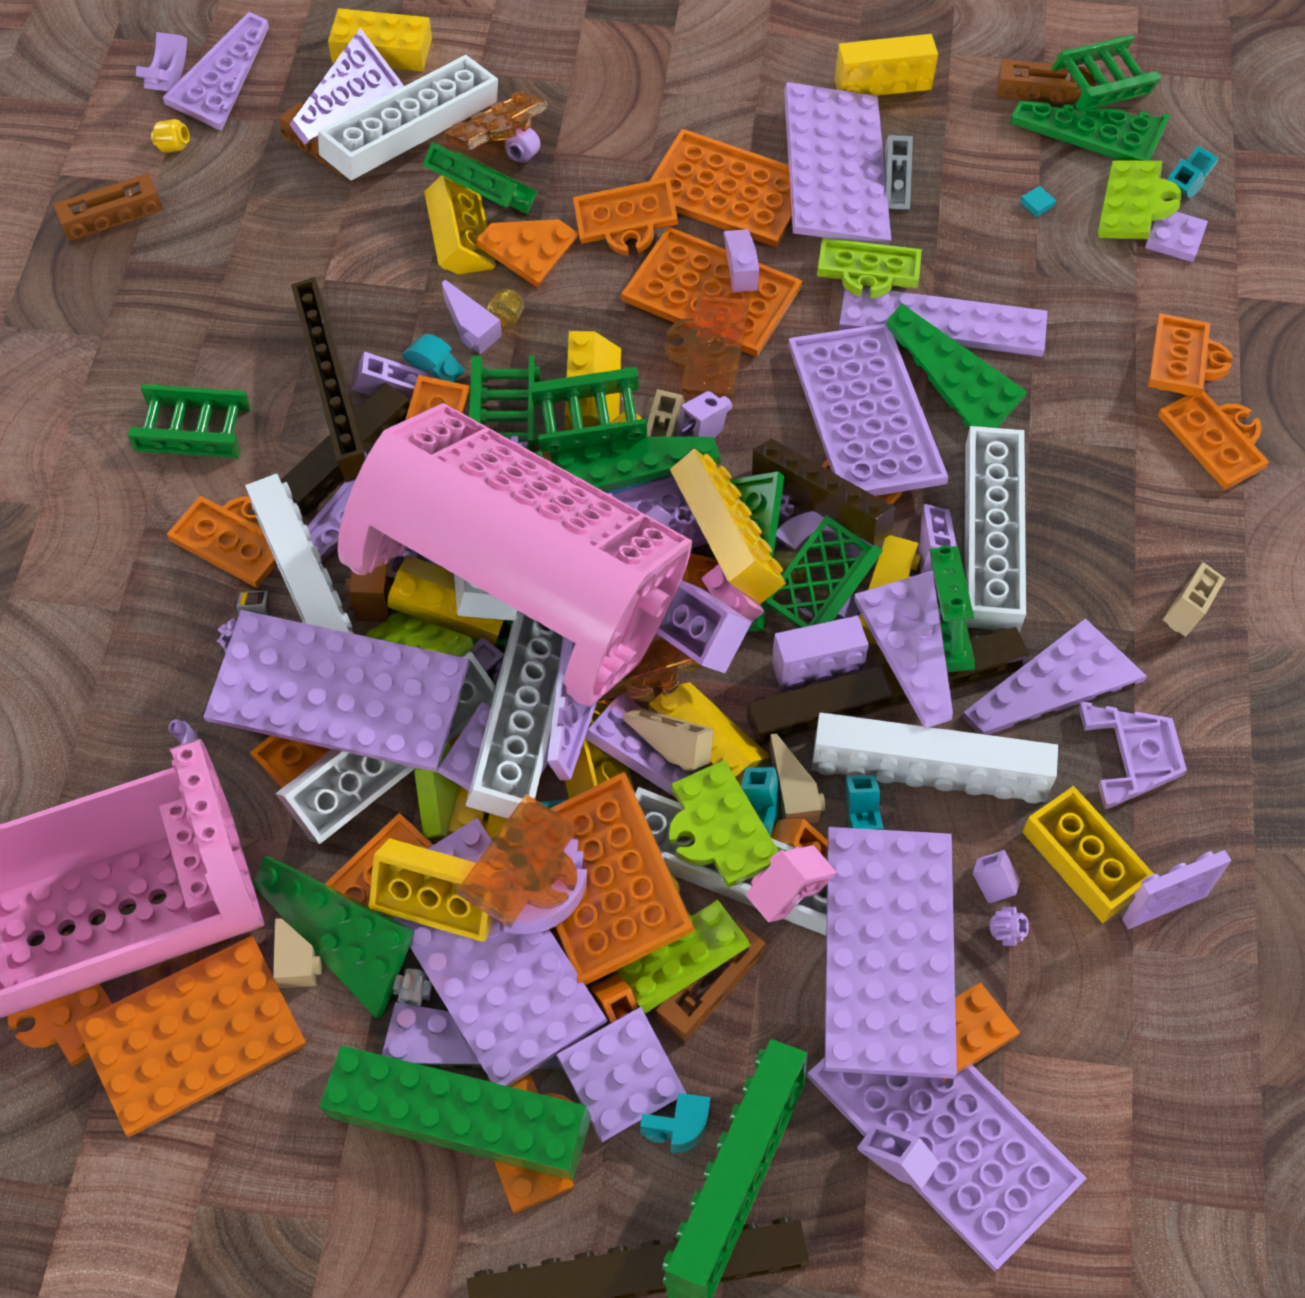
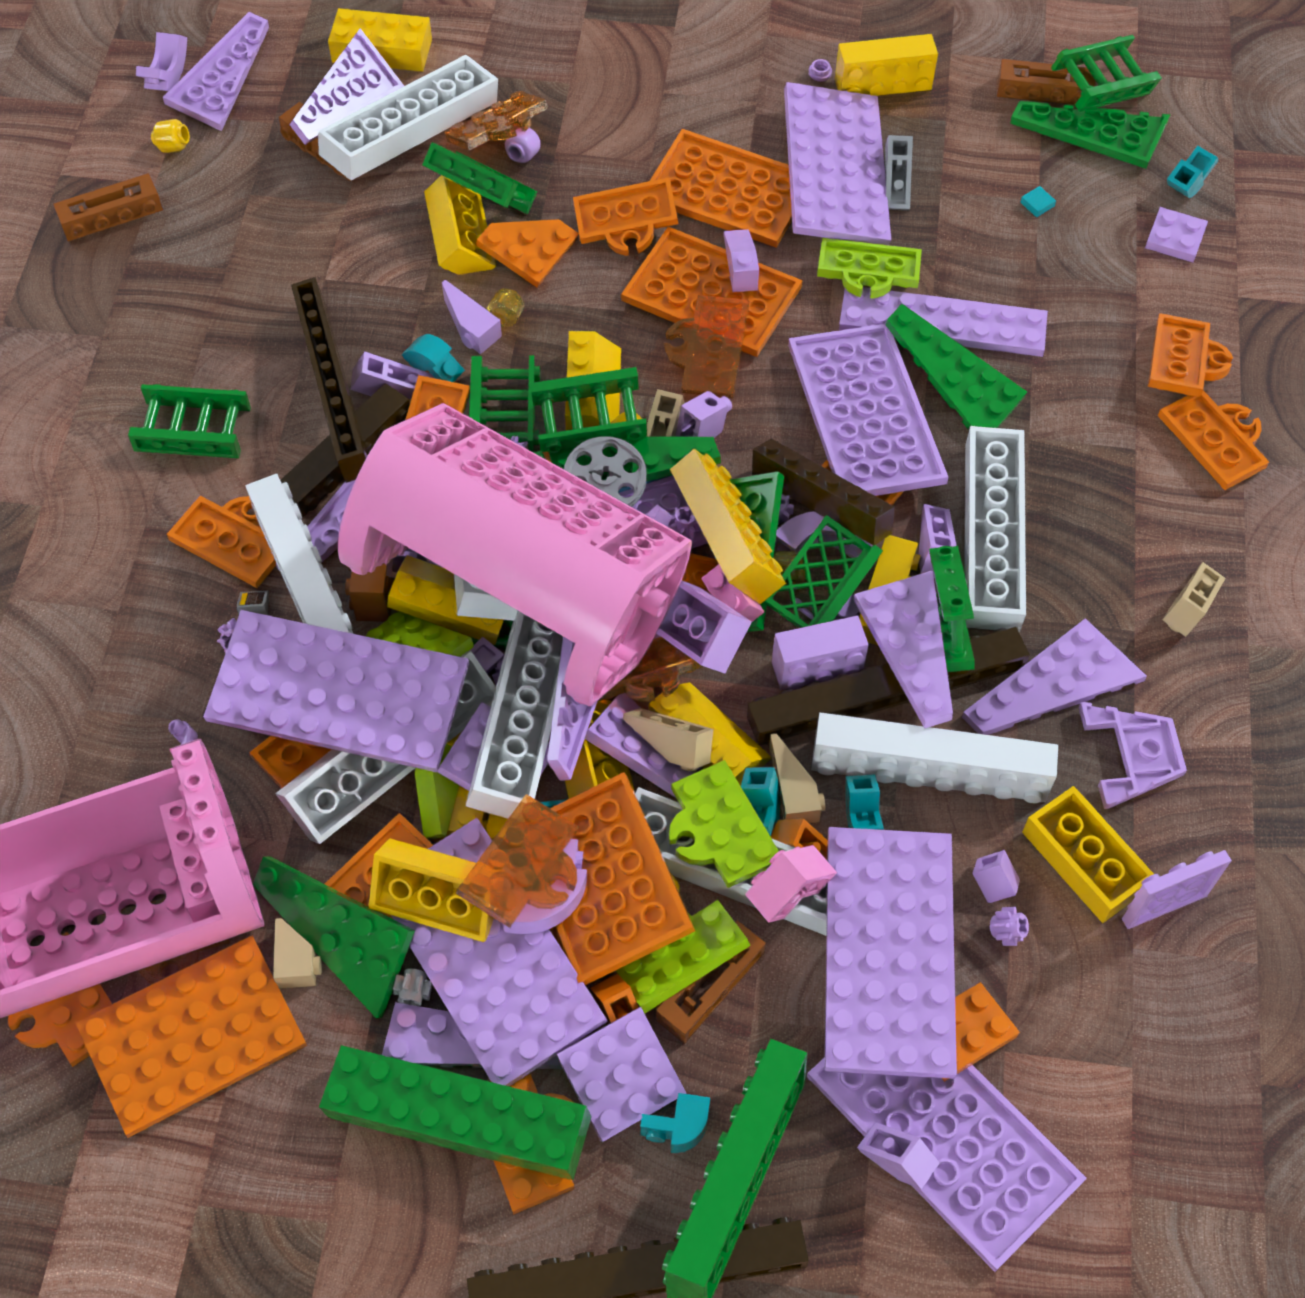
lime plate [1098,160,1181,239] -> none
none -> light grey wedge [564,437,646,507]
none -> lavender plate [809,59,832,82]

